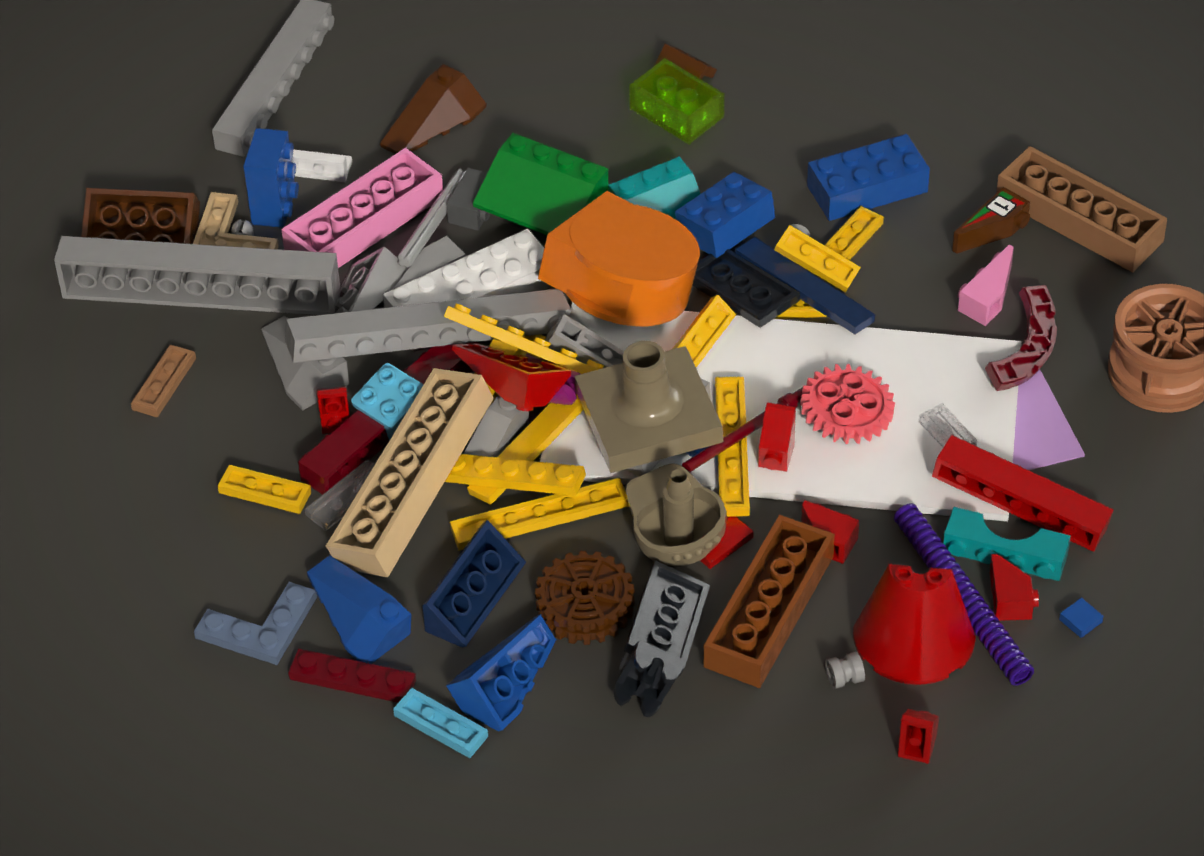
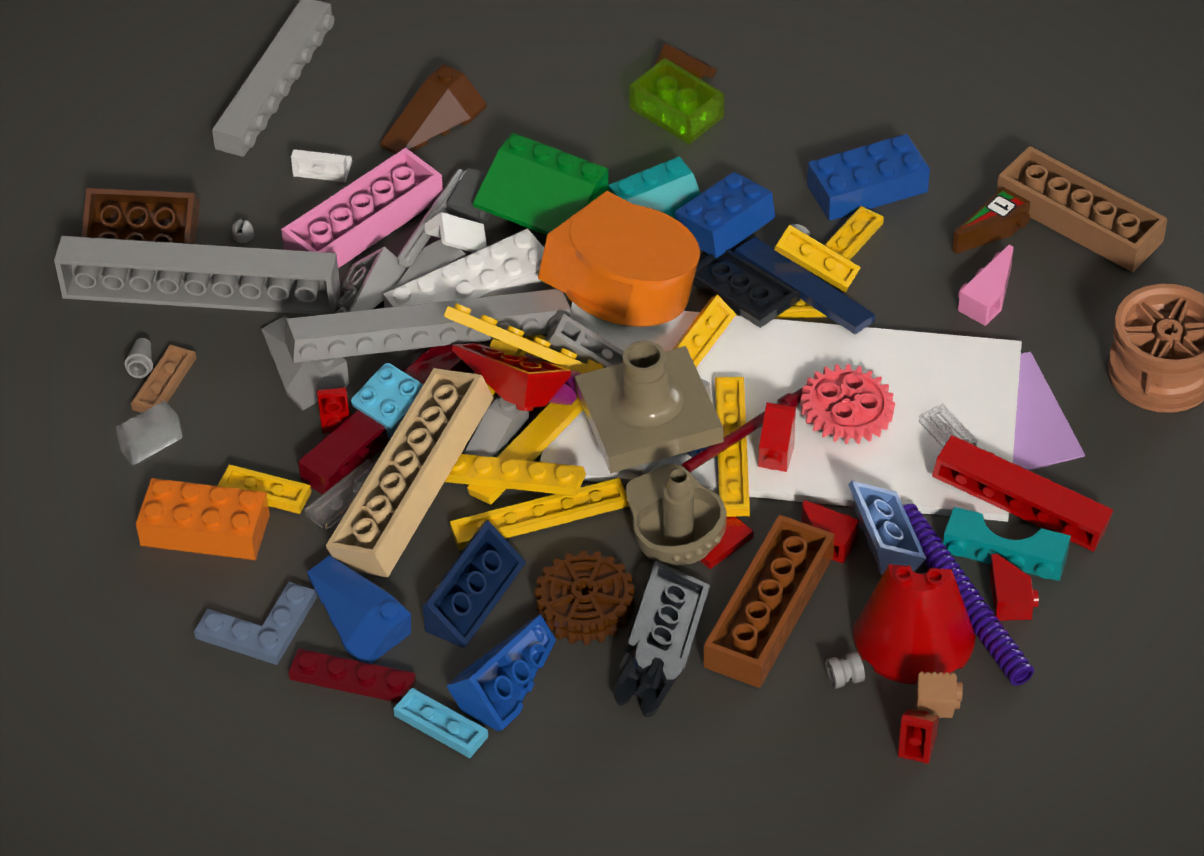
tan plate [193,192,279,249] -> none
blue brick [243,128,299,228] -> none
dark red tile [985,285,1057,391] -> none
blue tile [1059,598,1104,638] -> none
none -> clear brick [116,401,183,465]
none -> light grey cone [125,338,153,378]
none -> orange brick [136,478,270,560]
none -> white panel [424,212,487,253]
none -> medium blue slope [848,480,926,575]
none -> medium nougat brick [915,671,963,718]

